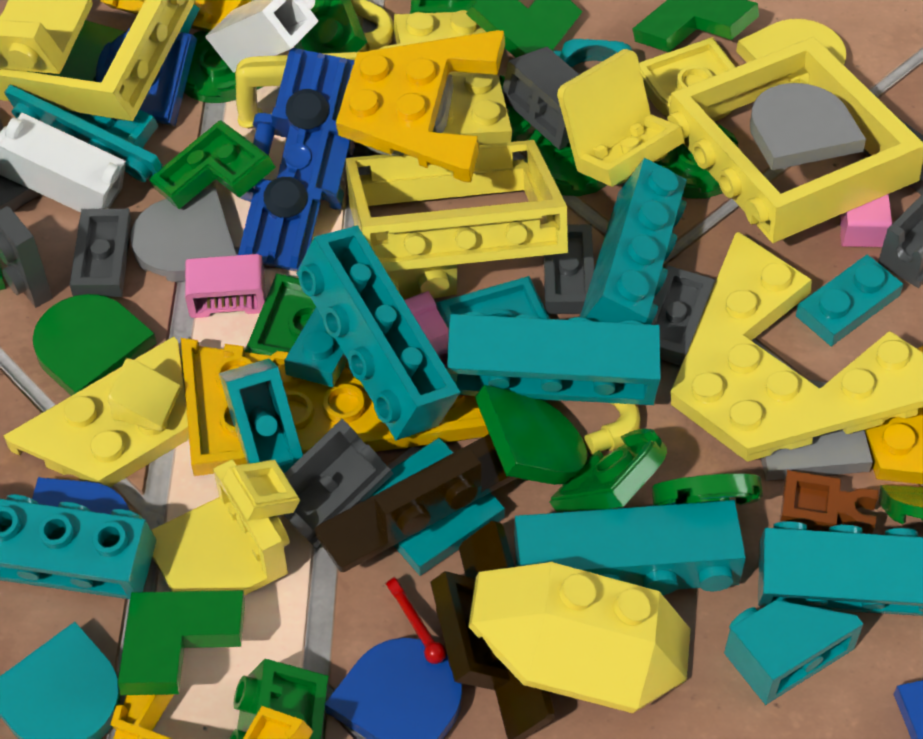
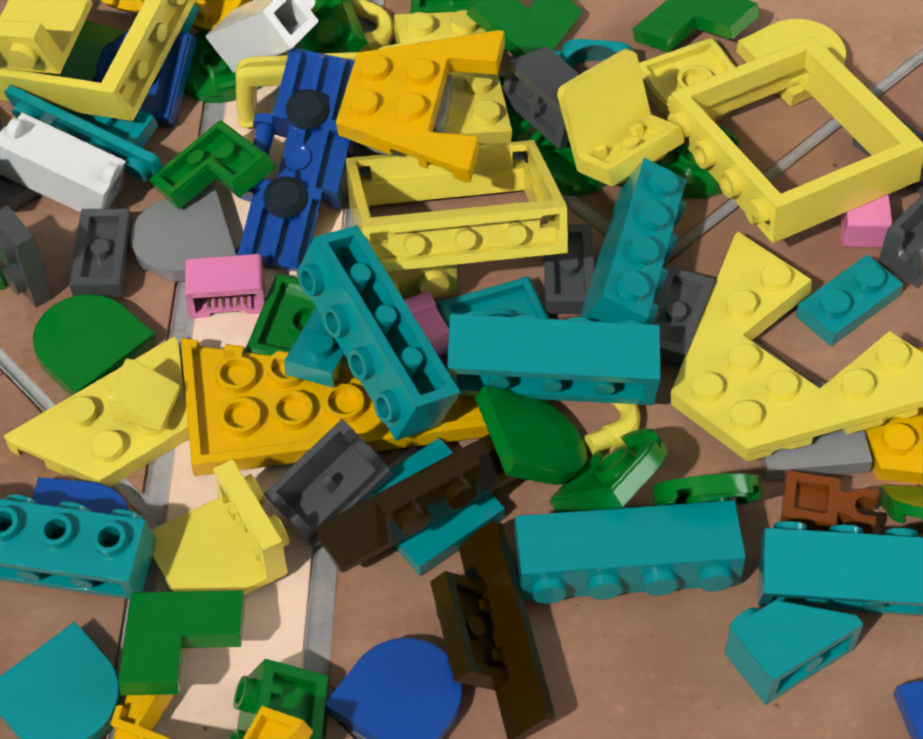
teal slope [219,358,303,473] -> none
light yellow tile [223,460,300,521] -> none
red hinge [385,576,446,664] -> none
light yellow wedge [469,562,691,713] -> none
light grey tile [750,83,866,170] -> none

